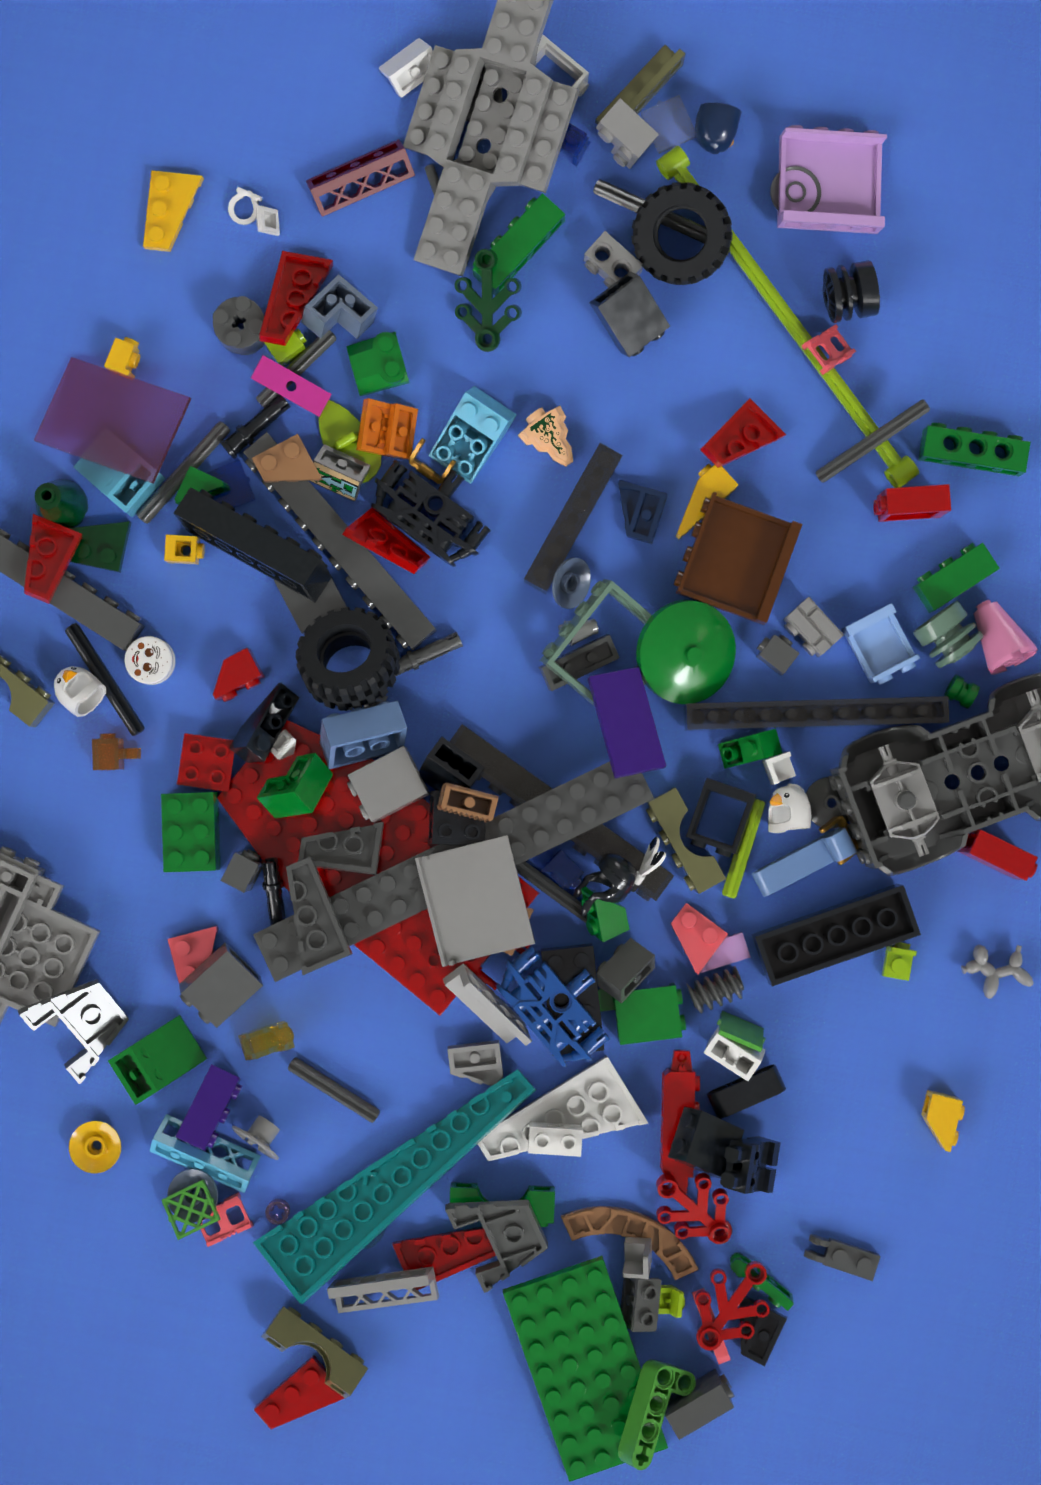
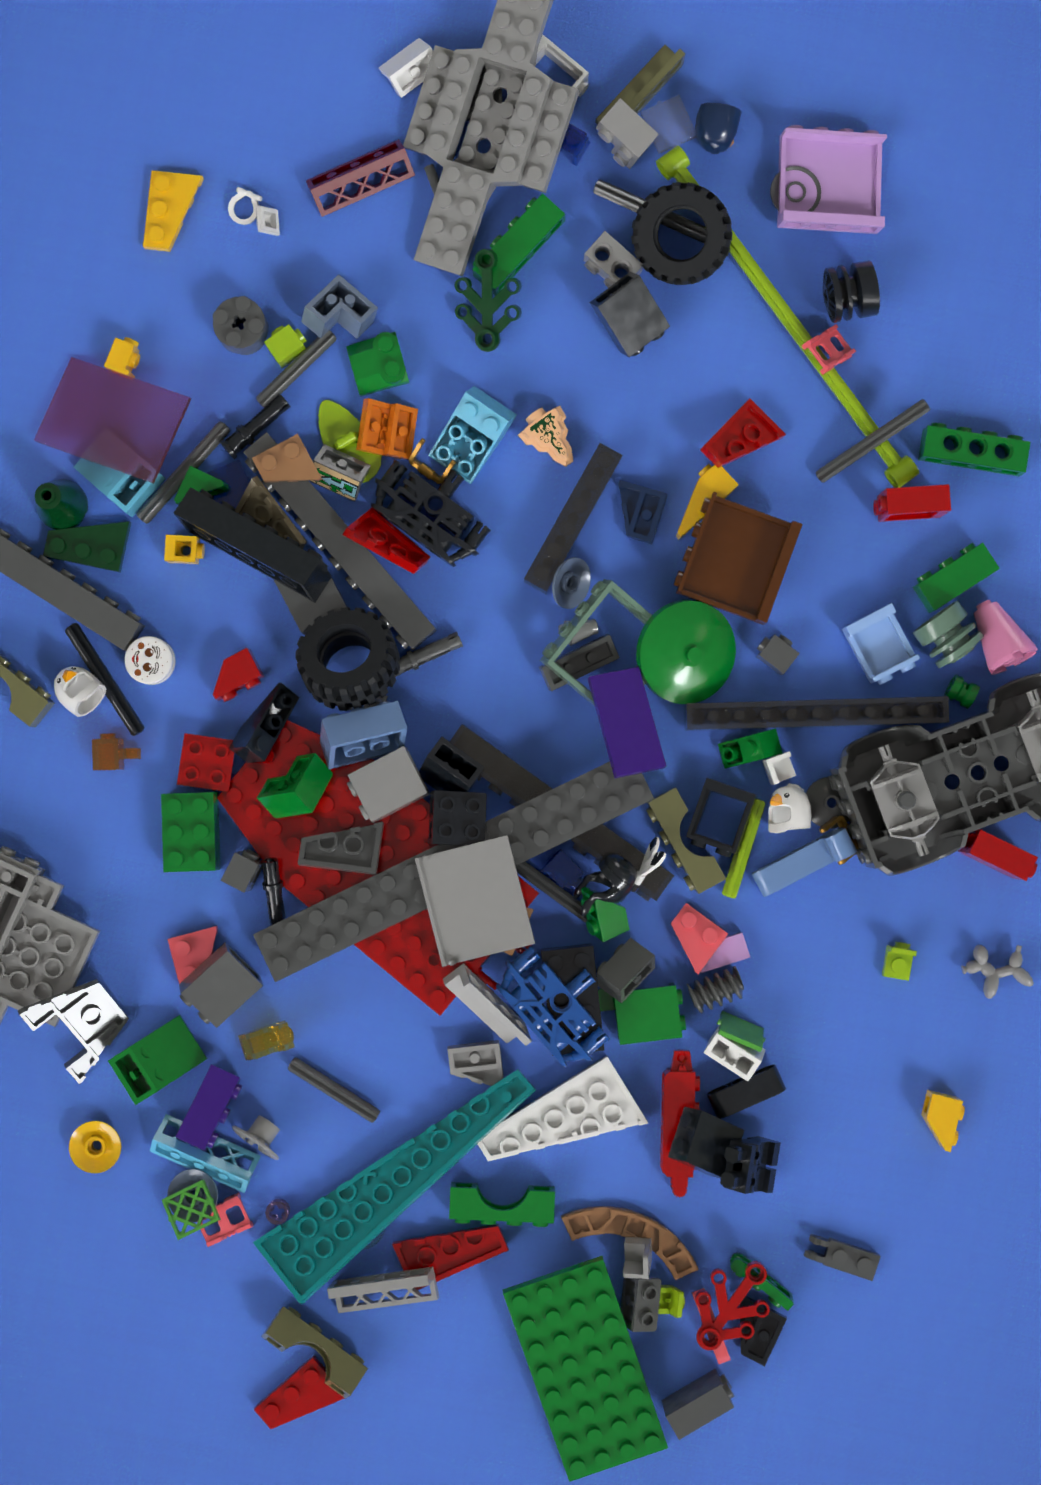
red wing [24,514,82,604] -> none
dark pink tile [250,355,332,417] -> none
red wing [259,251,333,346] -> none
white slope [271,729,296,760] -> none
dark grey wing [286,856,353,975] -> none
medium nougat brick [437,783,499,822] -> none
dark grey wing [445,1200,548,1293] -> none
white brick [528,1121,583,1157] -> none
bright green beam [618,1359,696,1470] -> none
red plant [656,1173,732,1244] -> none
black brick [751,884,921,986] -> none
light grey brick [783,597,844,657] -> none
none -> dark tan wing [235,476,307,549]

